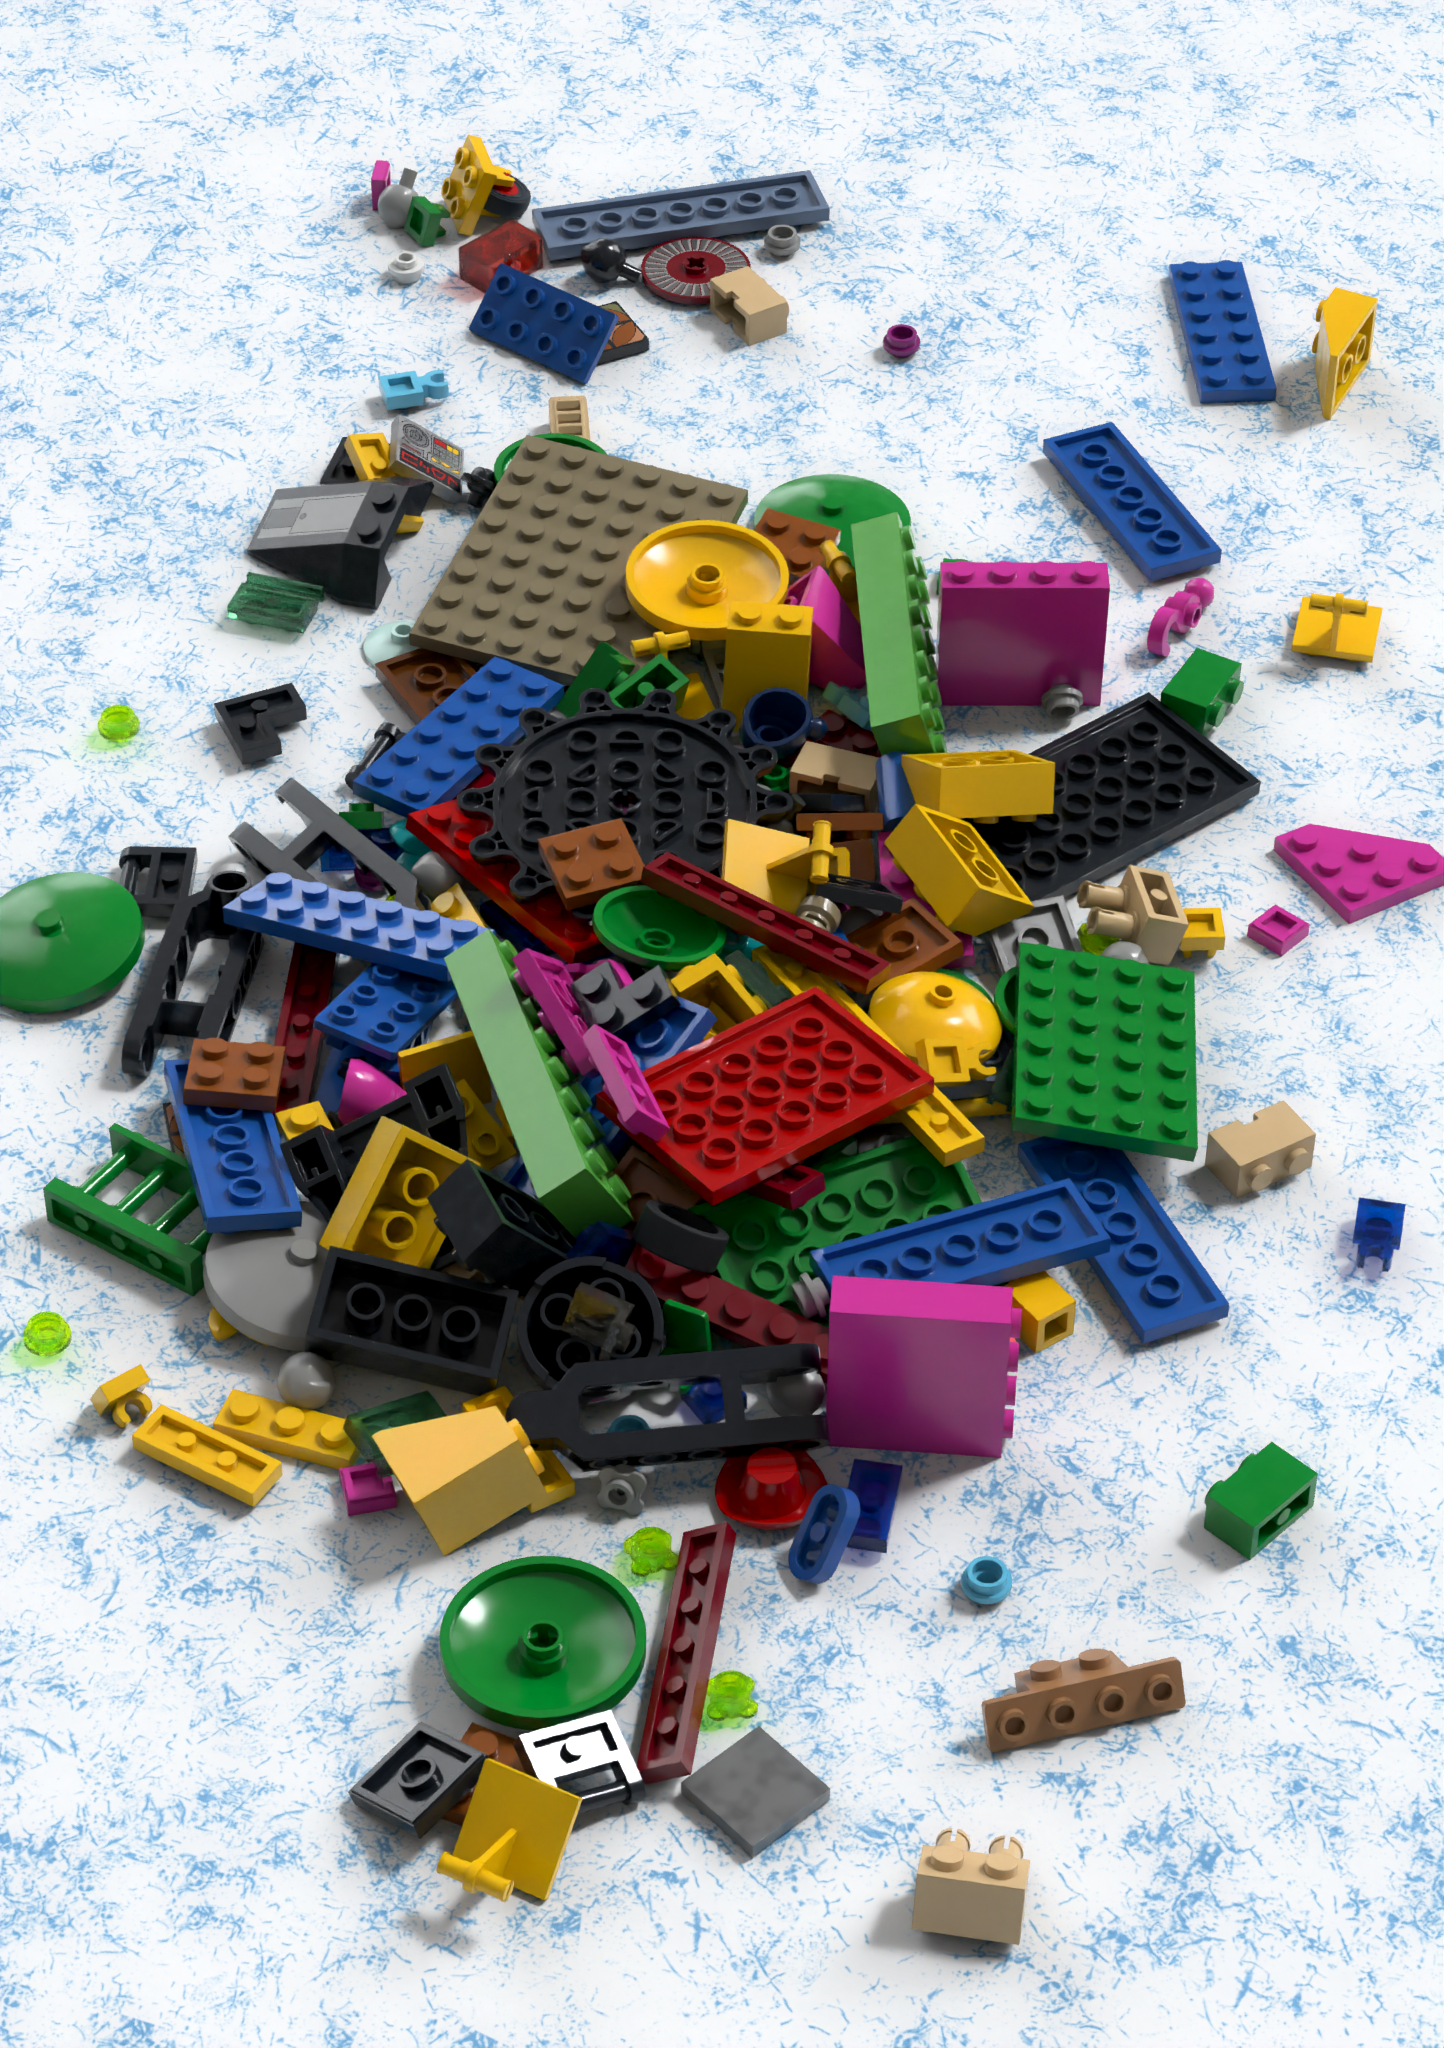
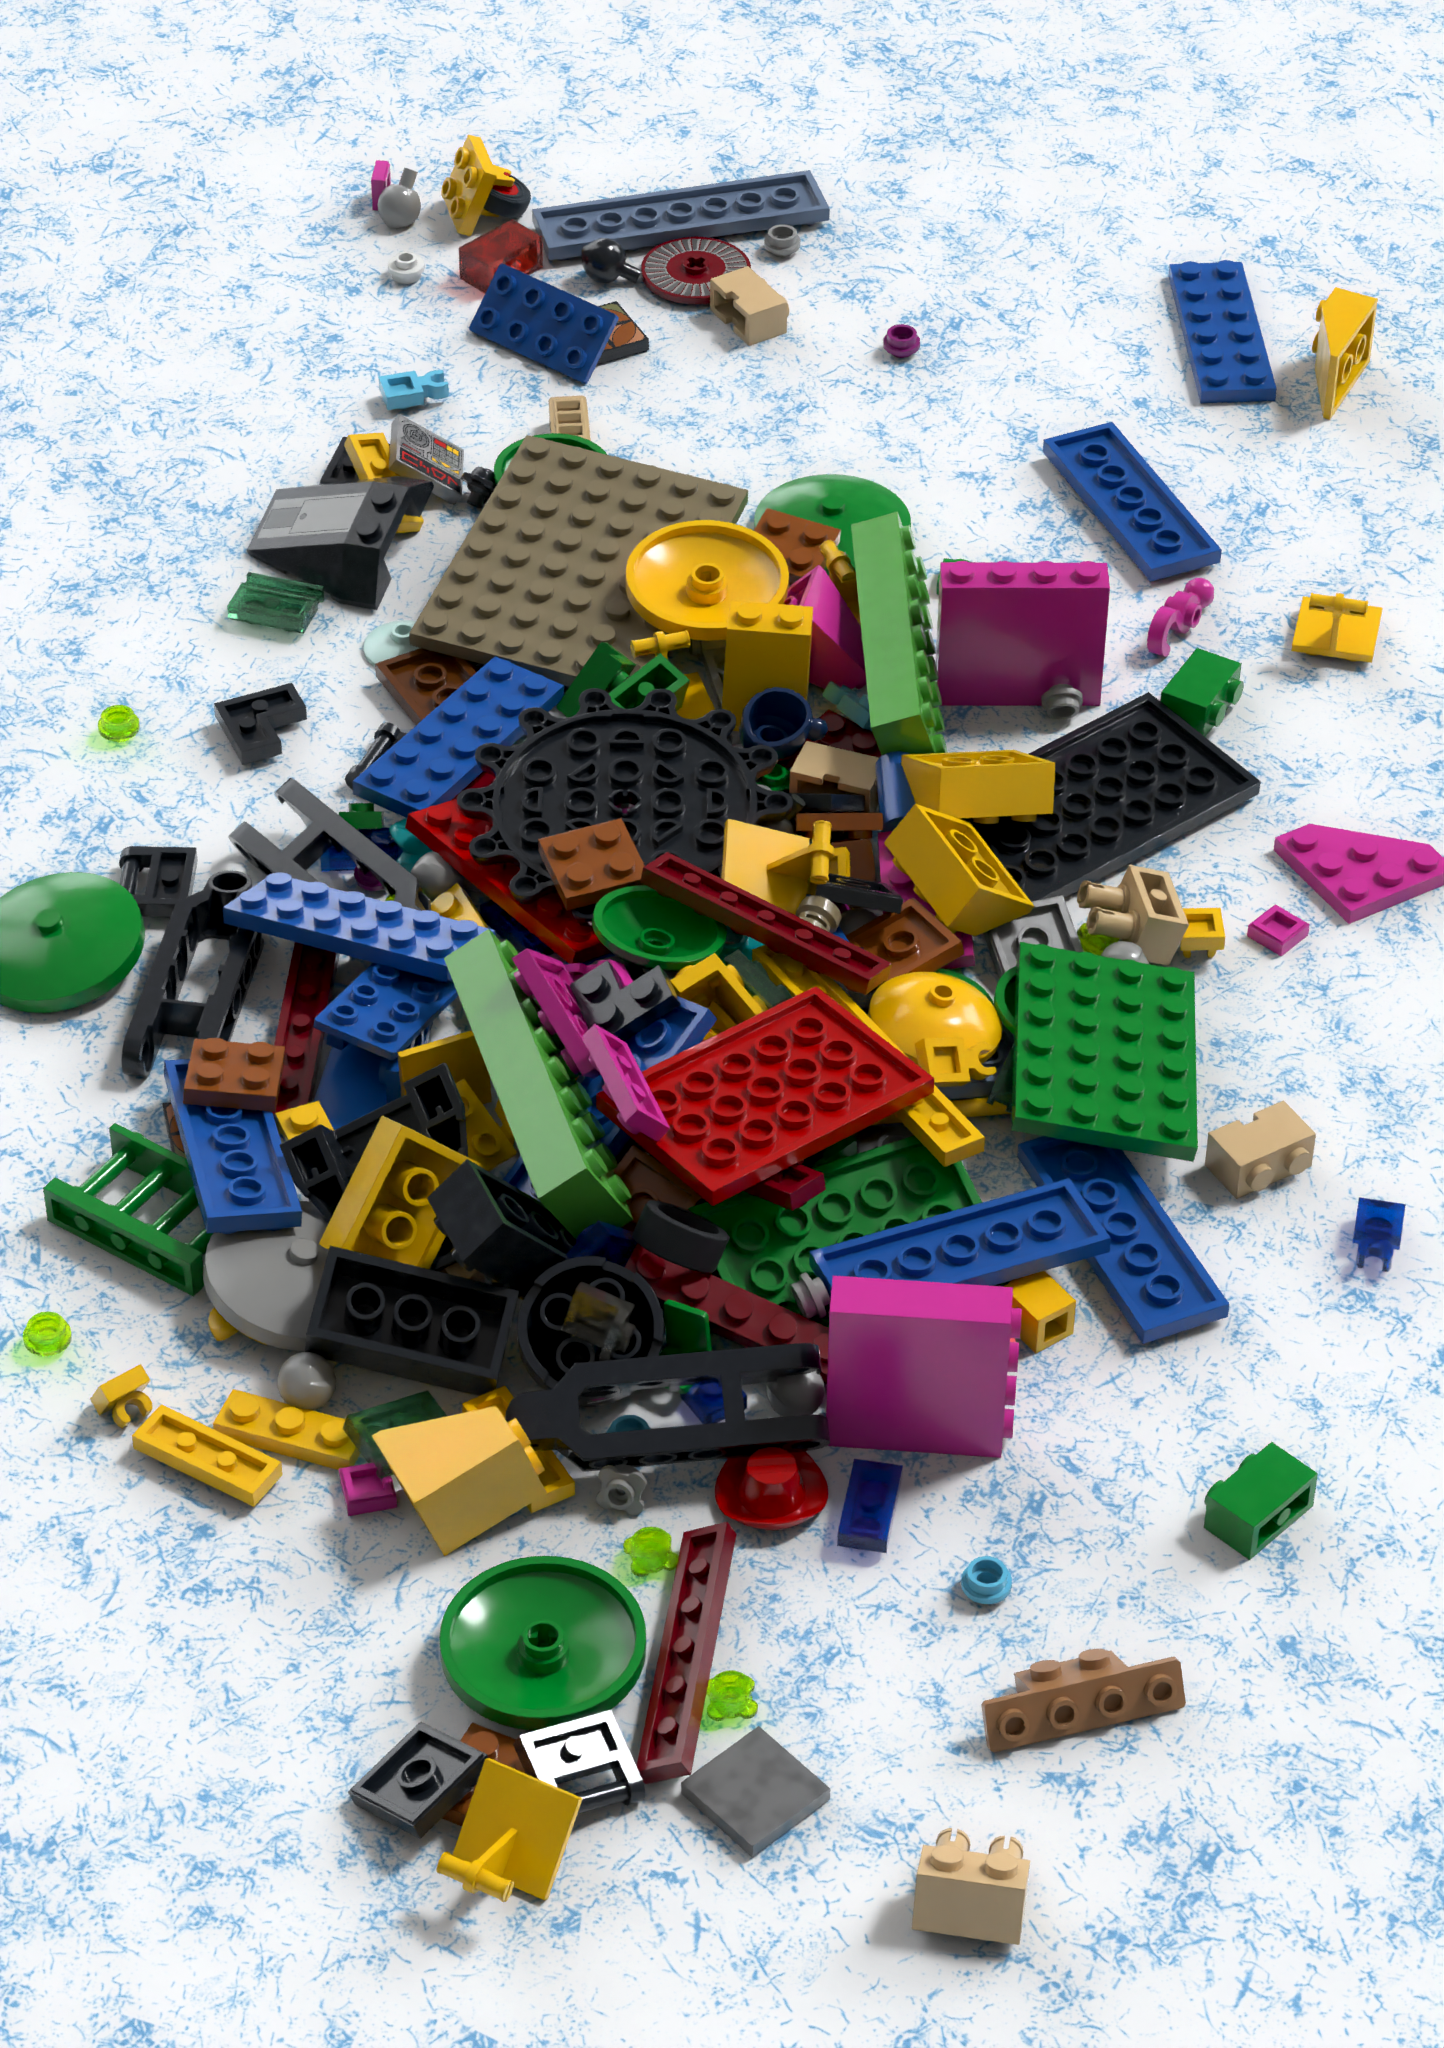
dark pink hat [327,1056,407,1130] -> none
green tile [404,196,451,246] -> none
blue plate [788,1484,860,1584] -> none

